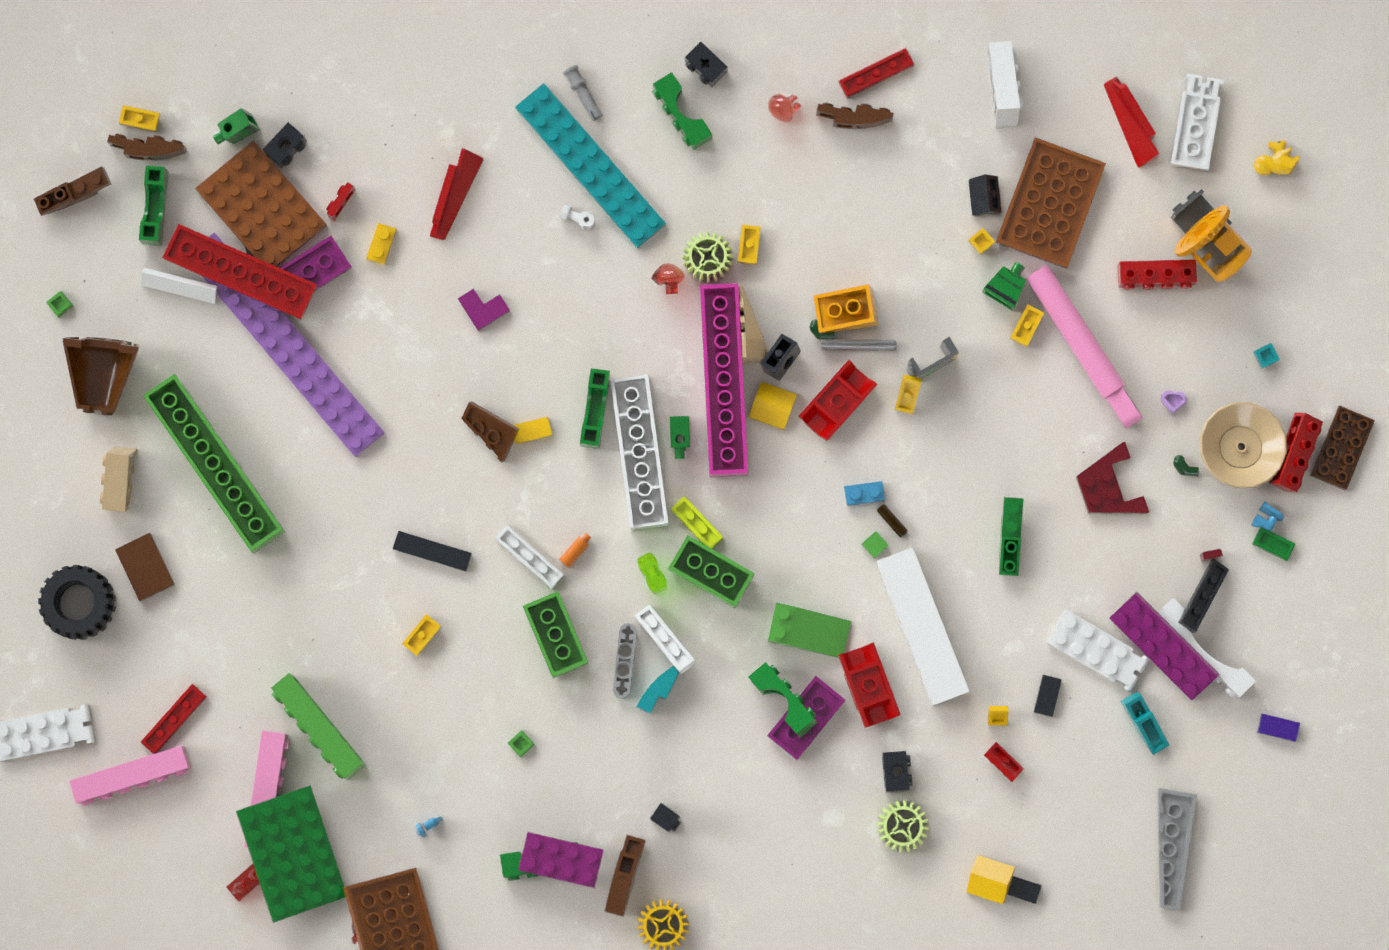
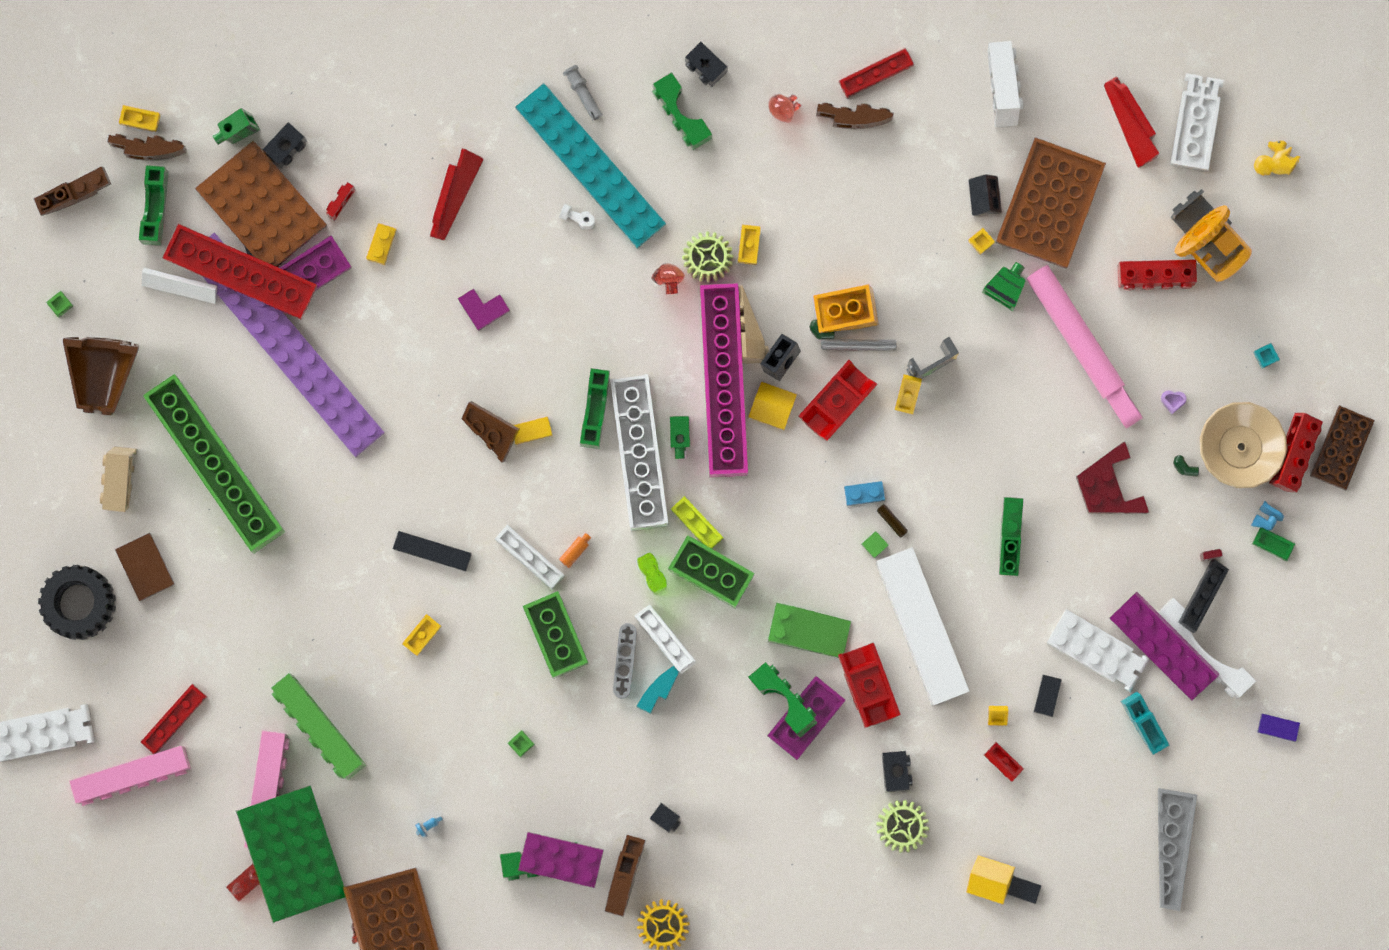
yellow plate [1010,304,1044,347] -> none

